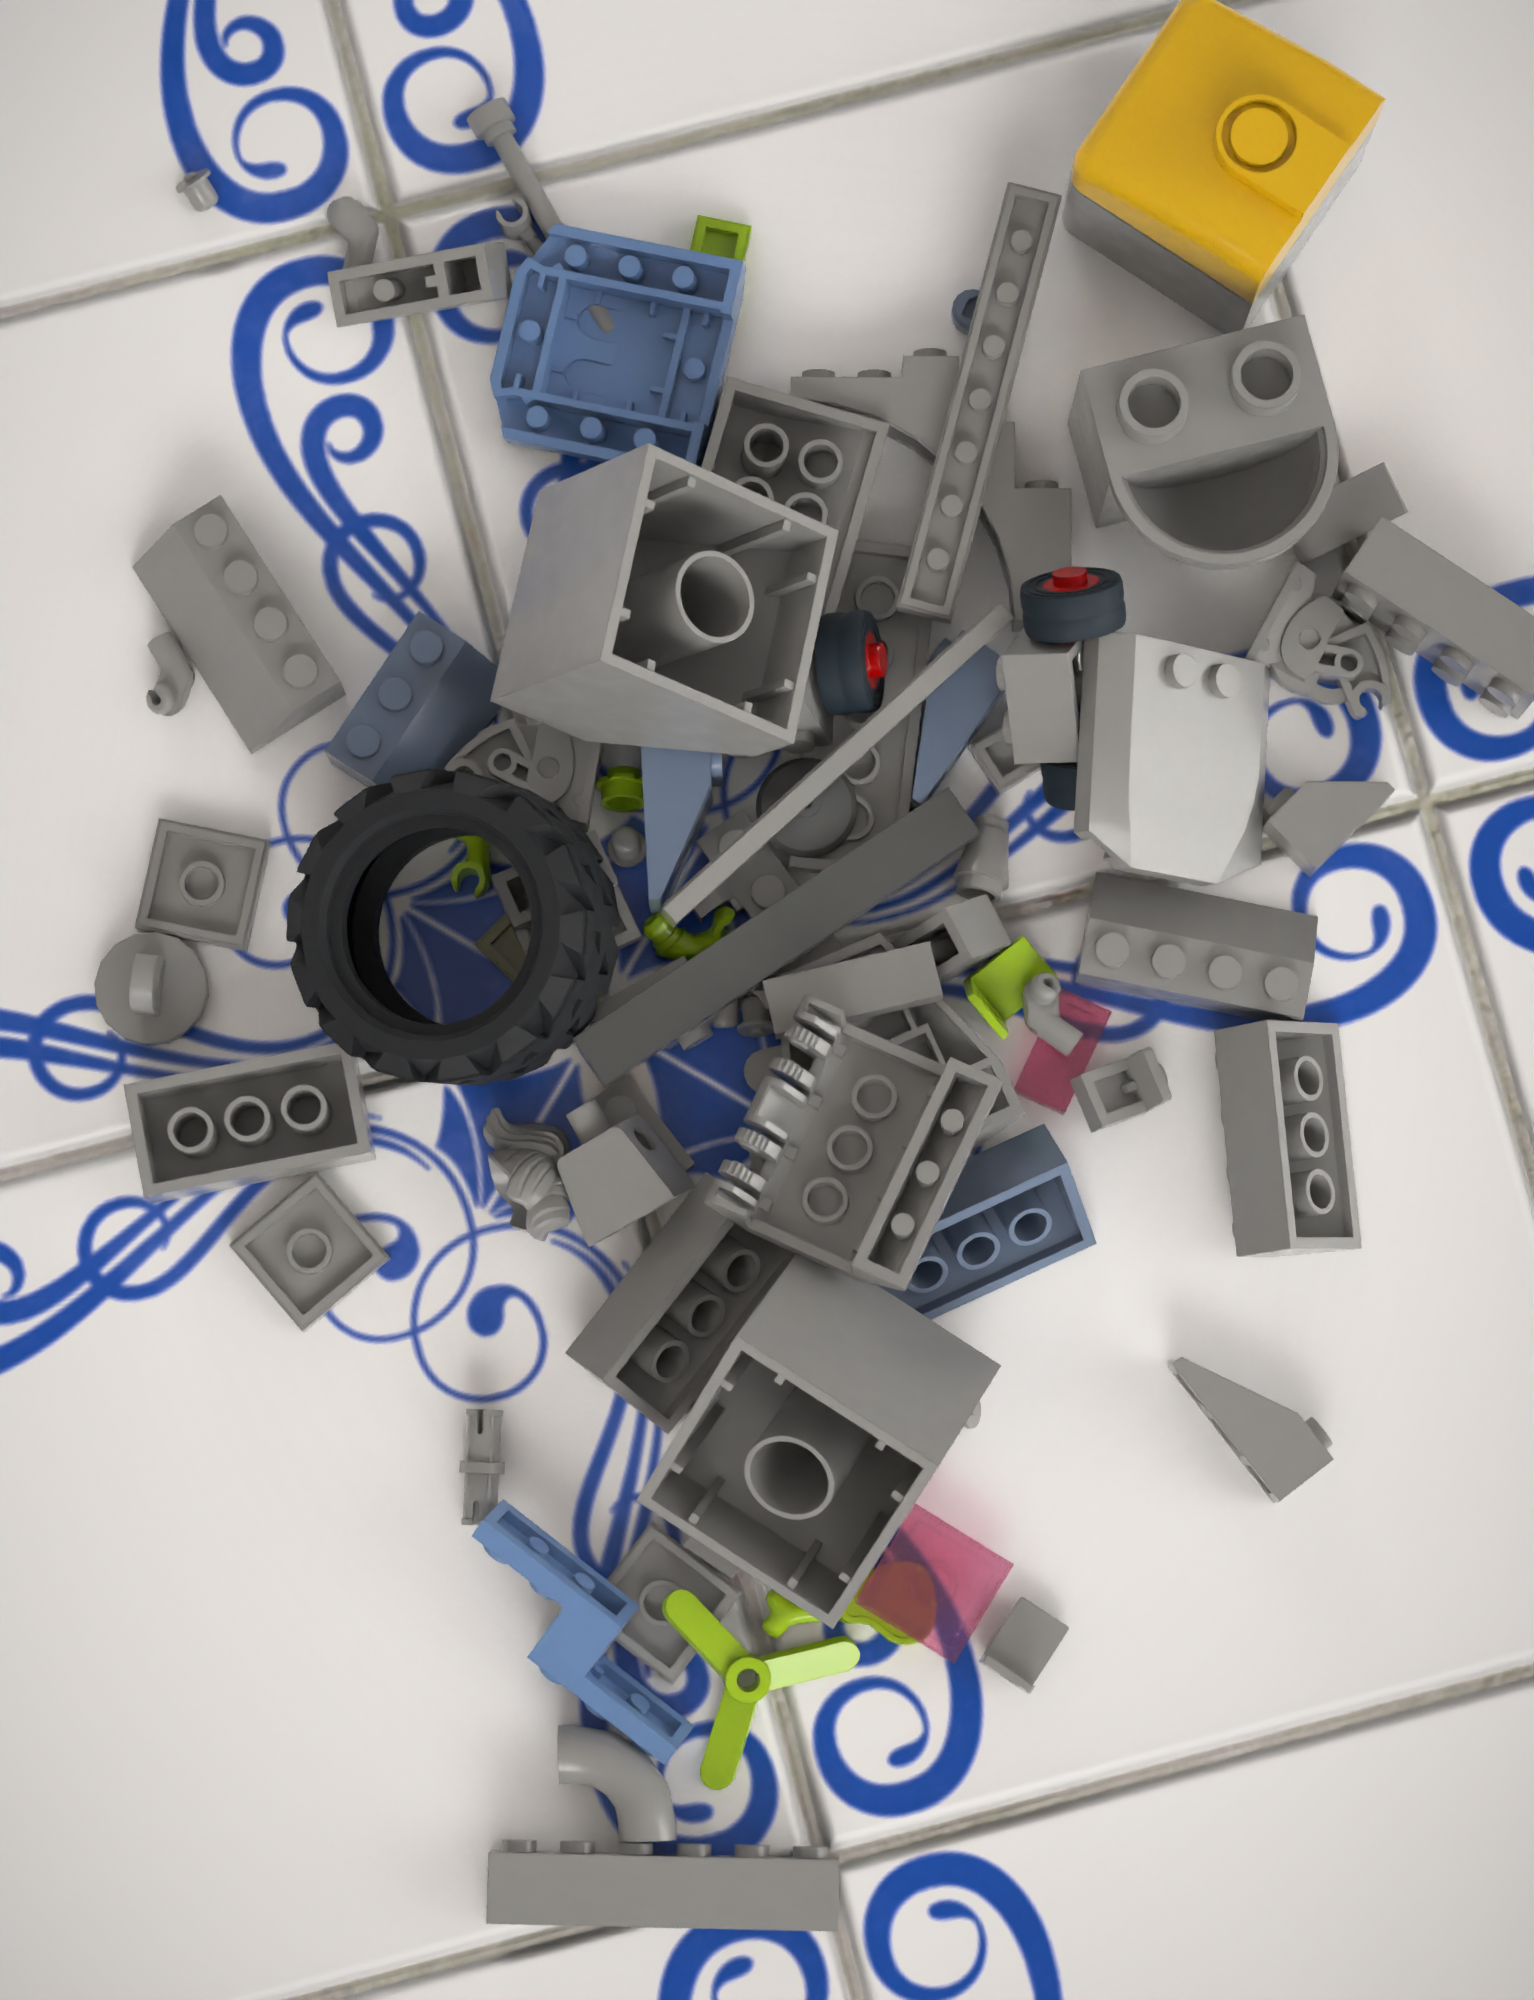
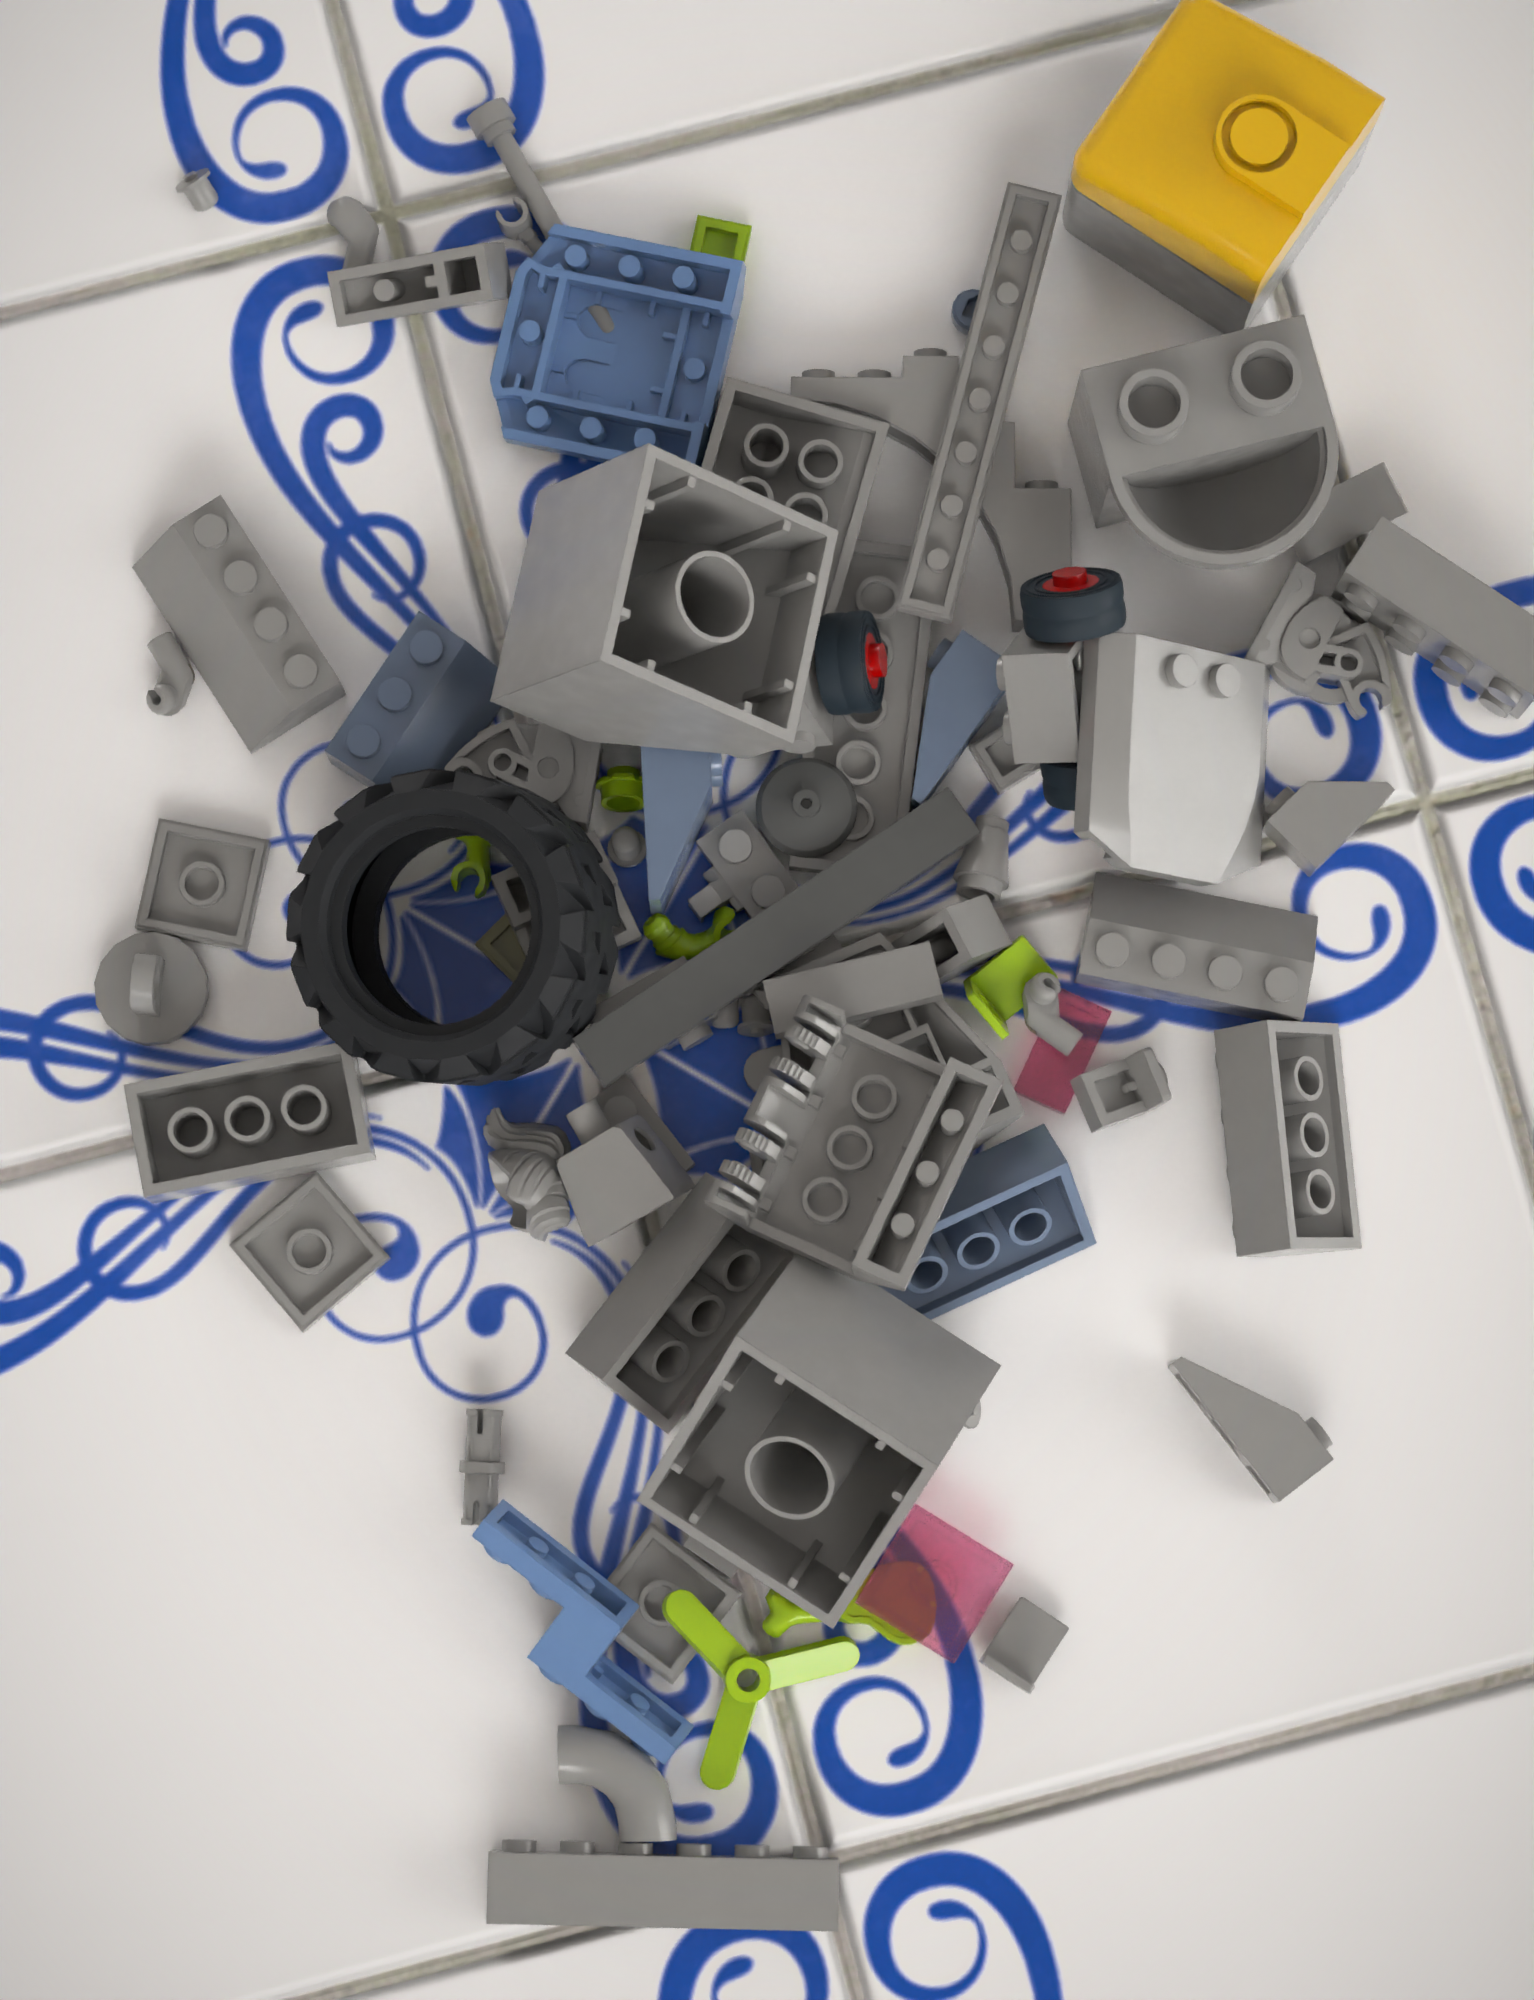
light grey tile [660,603,1014,927] -> none

